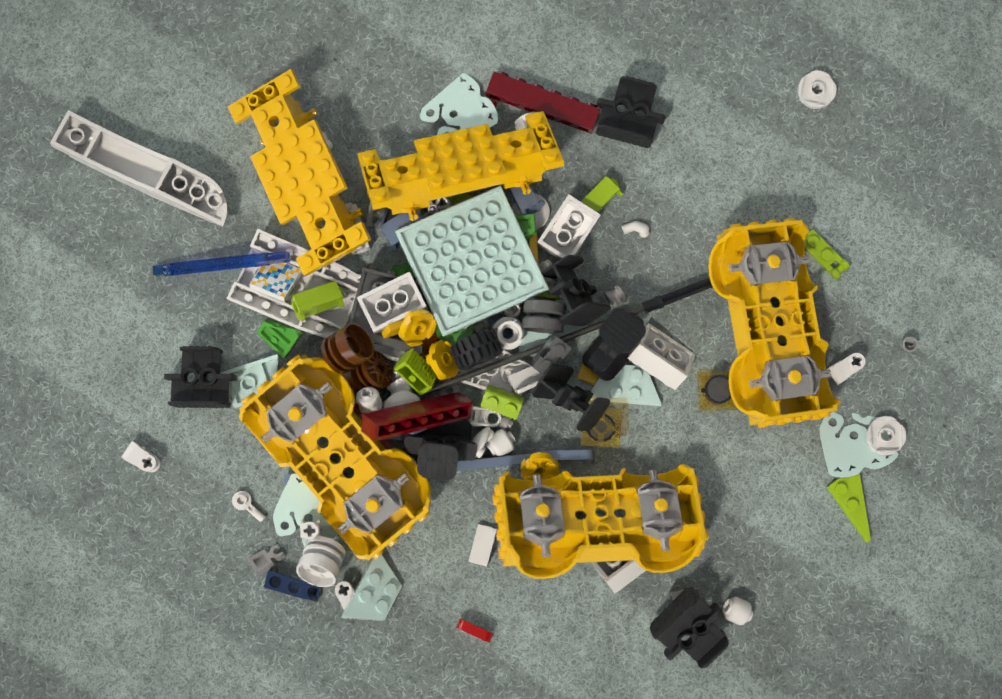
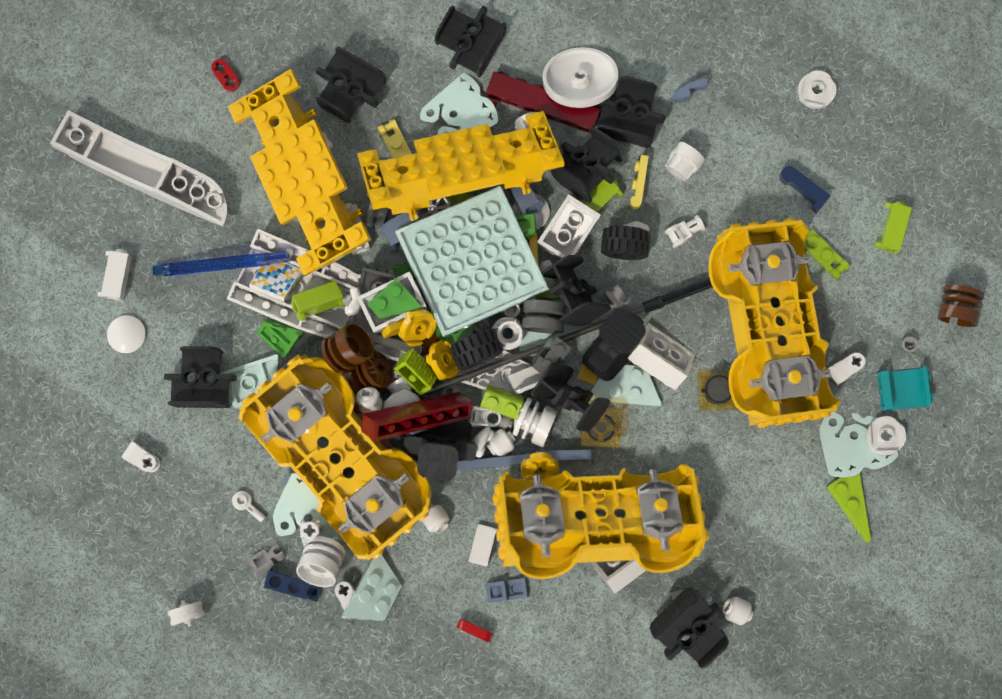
none -> white brick [97,249,132,301]
none -> white dish [107,315,146,353]
none -> white wheel [167,600,206,627]
none -> red beam [211,59,240,92]
none -> black piece [316,46,386,123]
none -> white arm [345,287,361,316]
none -> bright green wing [367,278,422,320]
none -> light yellow plate [377,119,412,158]
none -> white head [422,504,449,534]
none -> black piece [435,5,507,78]
none -> sand blue slope [485,578,529,603]
none -> white wheel [512,398,558,447]
none -> white dish [543,47,619,108]
none -> black piece [550,126,623,203]
none -> black tyre [601,225,651,260]
none -> light yellow plate [629,155,649,210]
none -> white connector [664,215,705,248]
none -> white piece [665,142,705,181]
none -> sand blue slope [670,77,708,104]
none -> dark blue leg [779,166,830,213]
none -> lime brick [874,202,912,254]
none -> teal panel [877,367,934,411]
none -> reddish brown wheel [937,285,985,327]

